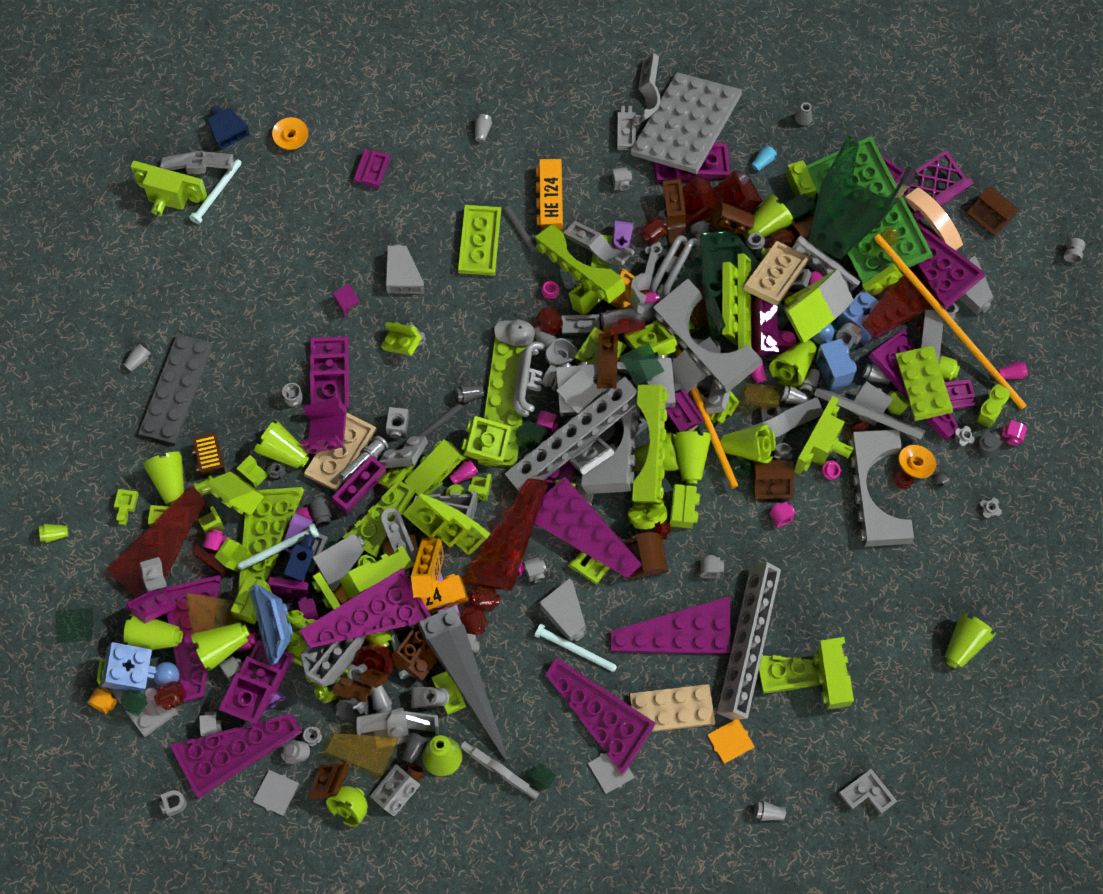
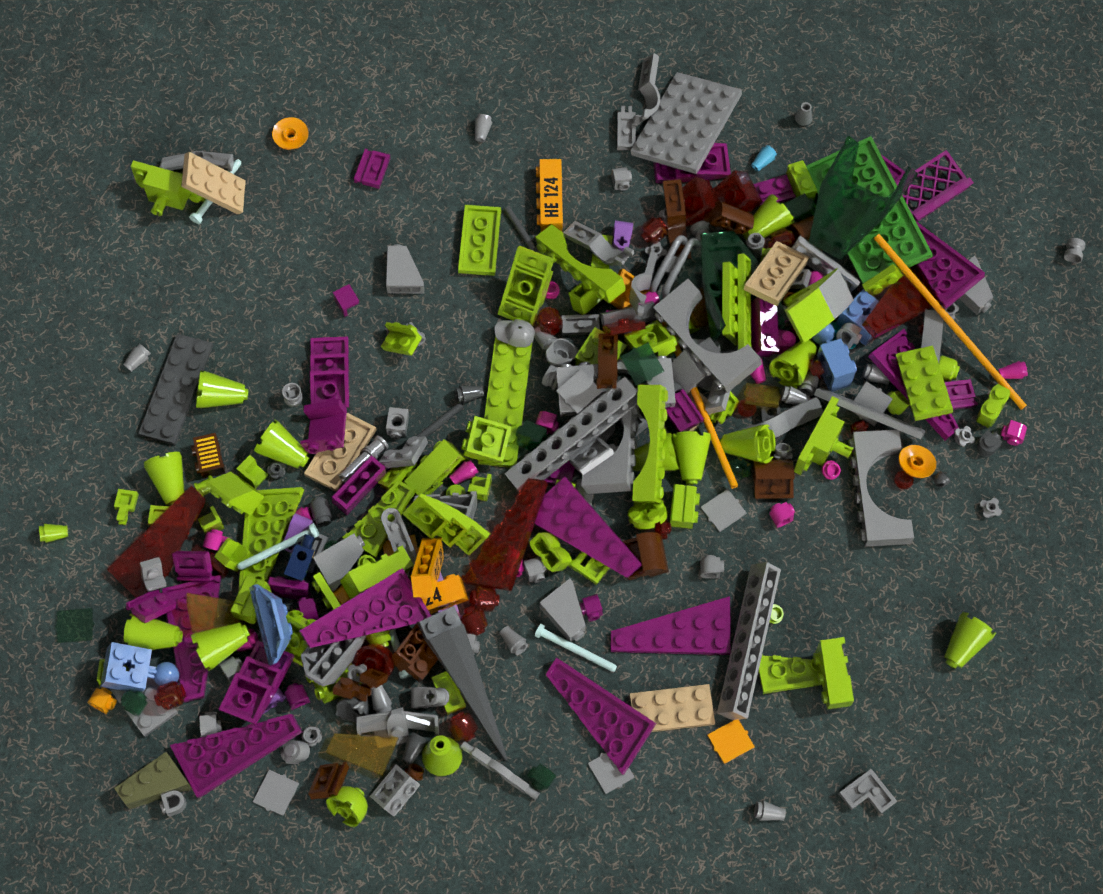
dark blue torso [208,106,250,151] -> none
light grey piece [513,342,544,417] -> none
clear yellow plate [881,228,899,245] -> none
light nougat slope [904,187,963,250] -> none
reddish brown brick [967,187,1020,237] -> none
none -> olive wedge [114,752,192,809]
none -> magenta plate [172,551,214,581]
none -> tan plate [181,152,246,214]
none -> lime cone [196,370,248,408]
none -> magenta plate [284,683,310,710]
none -> clear red head [448,711,478,742]
none -> lime brick [498,246,554,326]
none -> light grey cone [500,626,528,655]
none -> lime brick [530,532,572,572]
none -> magenta plate [579,594,603,621]
none -> light grey piece [700,489,747,532]
none -> clear red plate [737,399,756,417]
none -> magenta plate [752,175,796,206]
none -> lime plate [769,604,784,624]
none -> clear red plate [809,359,825,379]

